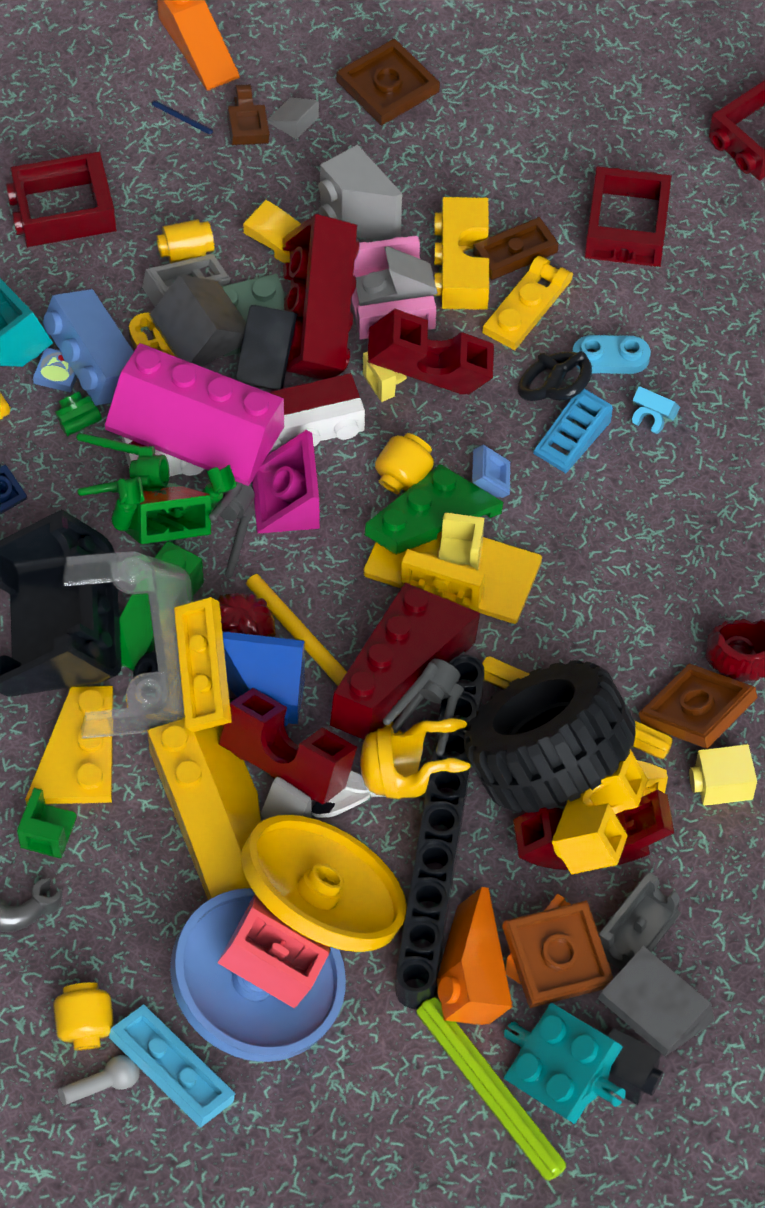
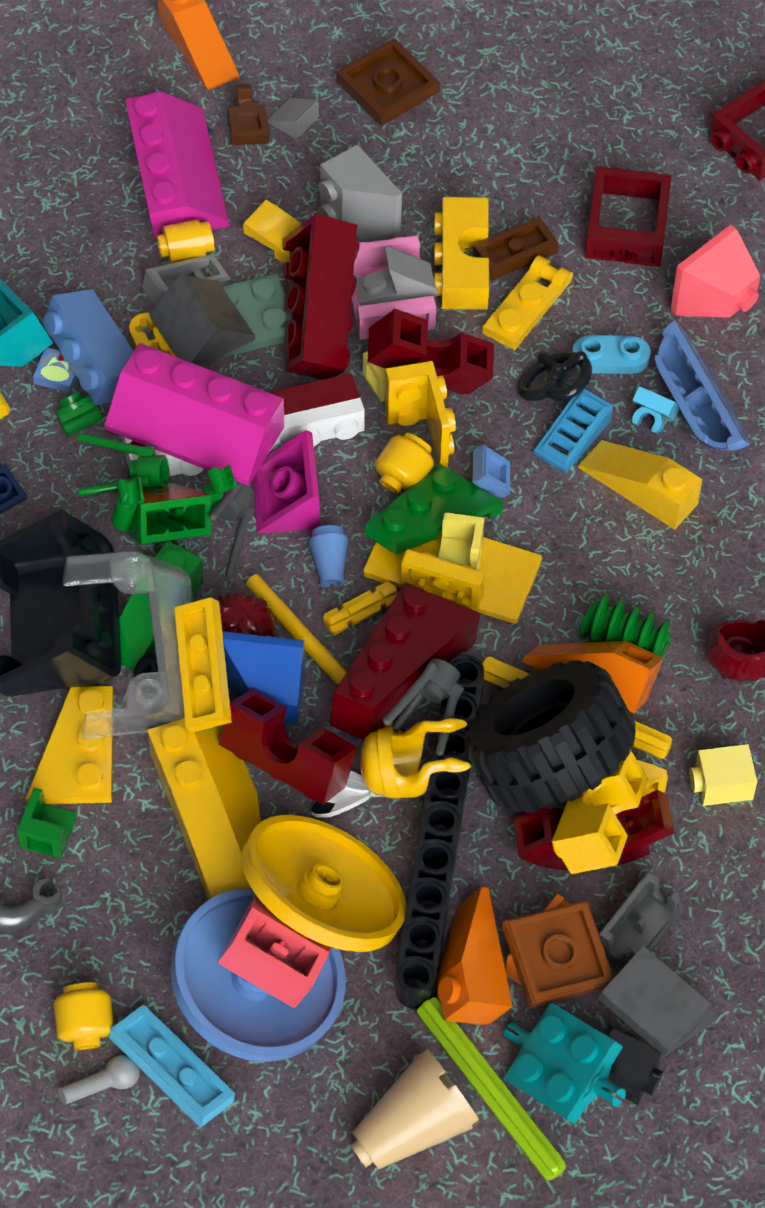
dark red window [6,151,116,247] -> none
black slope [236,305,298,390] -> none
light grey slope [261,777,312,819] -> none
dark orange tile [639,663,758,749] -> none
none -> dark pink slope [125,91,229,239]
none -> medium blue cone [308,525,349,587]
none -> yellow axle [323,581,398,635]
none -> tan cone [350,1049,480,1170]
none -> yellow bracket [385,361,456,468]
none -> orange slope [522,641,663,713]
none -> yellow slope [578,440,703,530]
none -> green piece [579,591,671,657]
none -> medium blue brick [655,320,751,451]
none -> coral slope [670,225,760,317]

